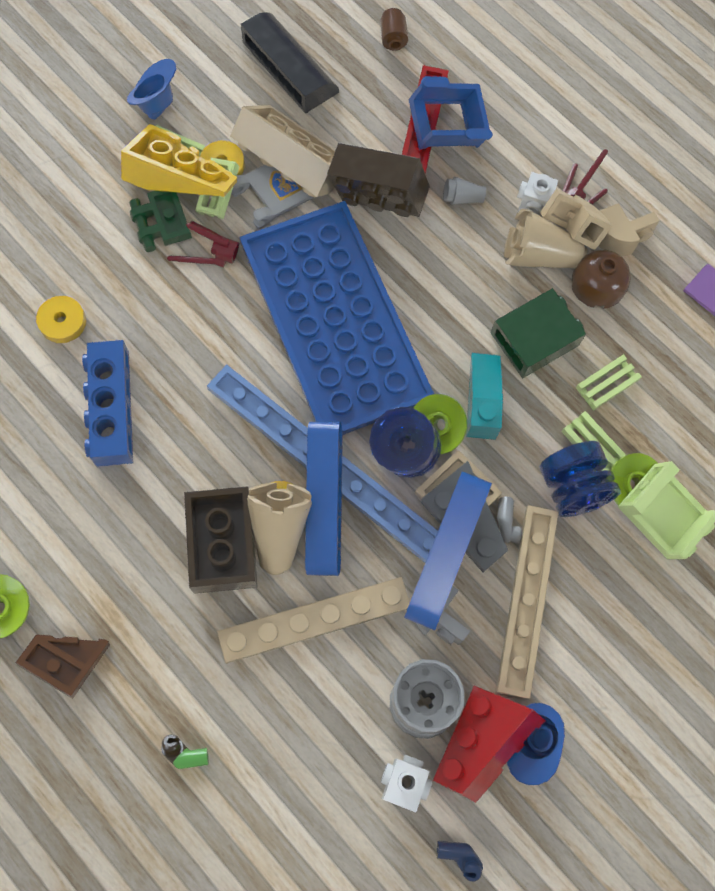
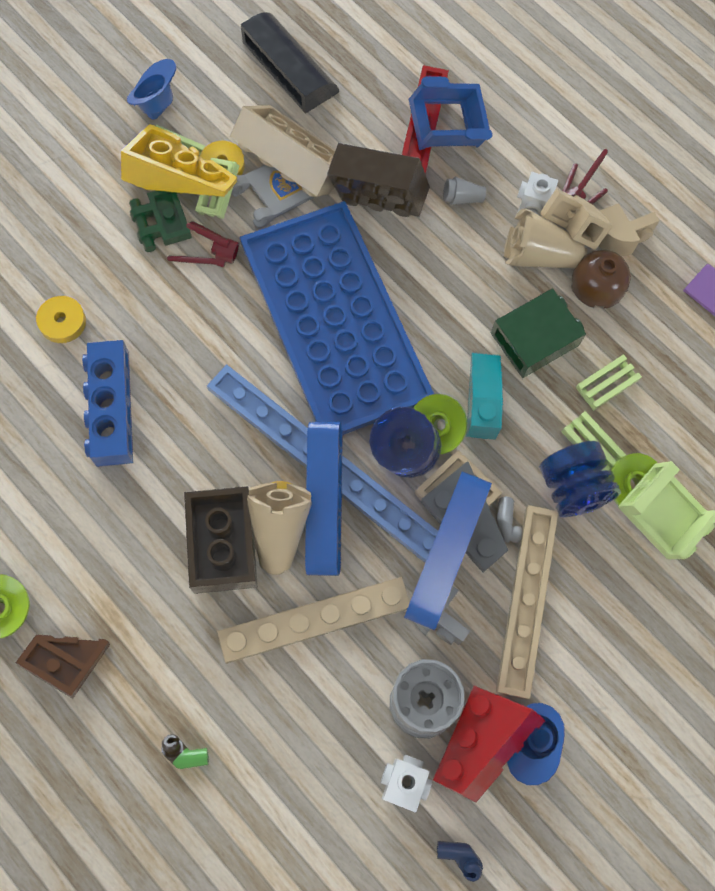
reddish brown brick [380,8,408,51] -> none

